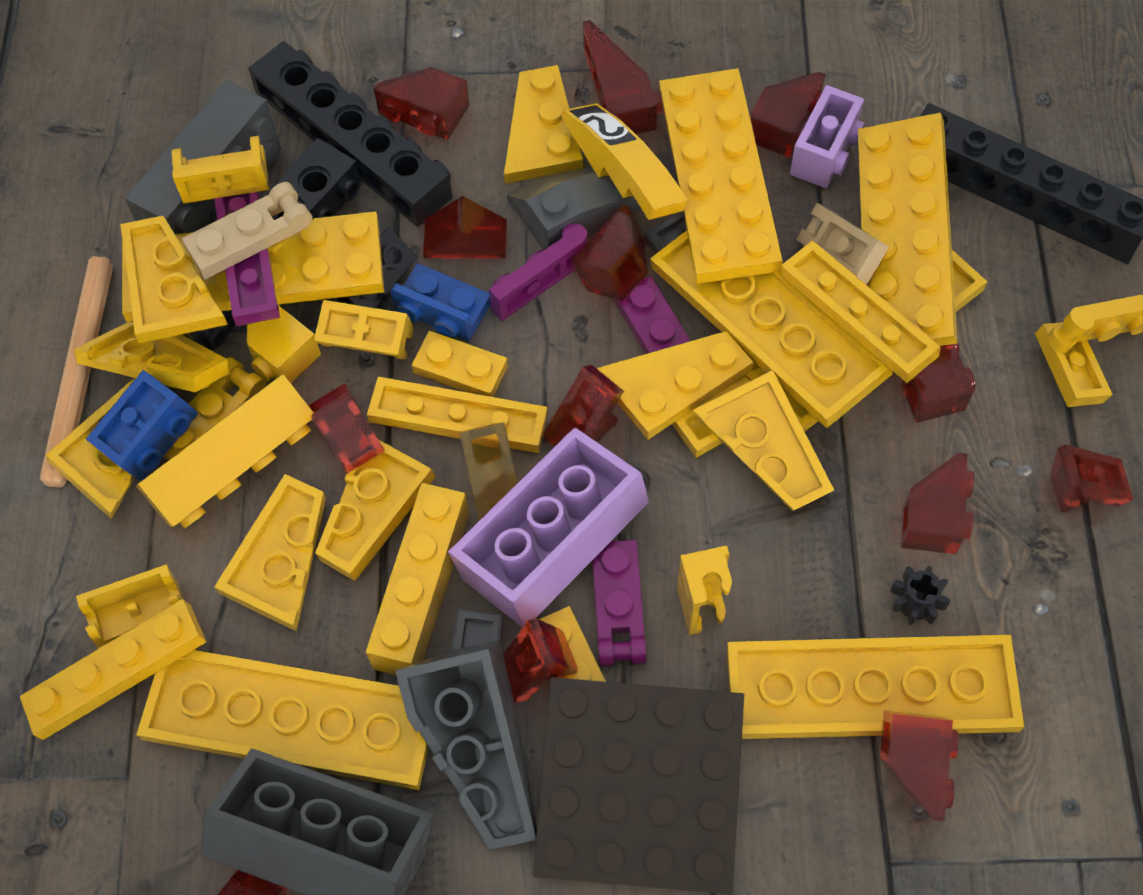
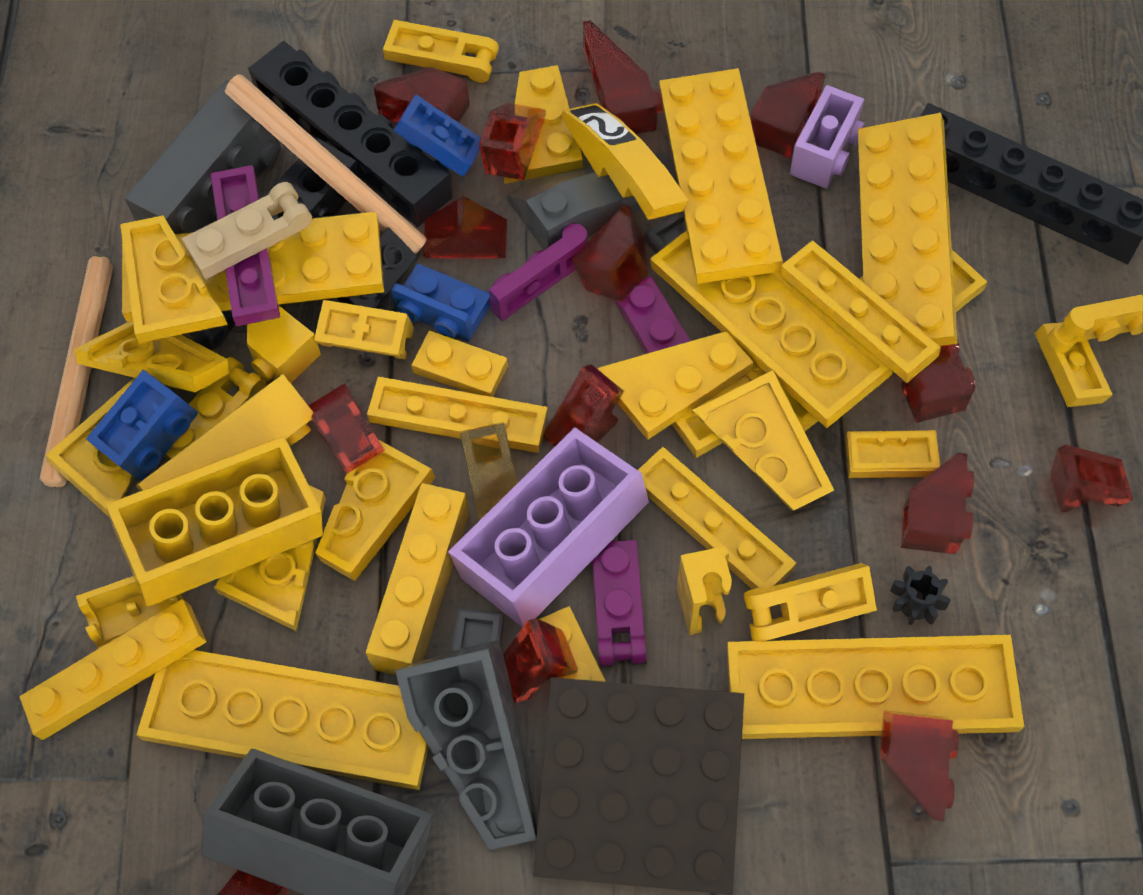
yellow hinge [172,135,269,204] -> none
tan plate [796,203,889,285] -> none
none -> yellow brick [106,436,323,607]
none -> light nougat axle [225,74,427,254]
none -> yellow plate [383,20,499,83]
none -> blue bracket [393,94,484,177]
none -> clear red slope [479,103,546,180]
none -> yellow plate [638,447,797,589]
none -> yellow plate [743,563,877,641]
none -> yellow plate [845,430,941,478]

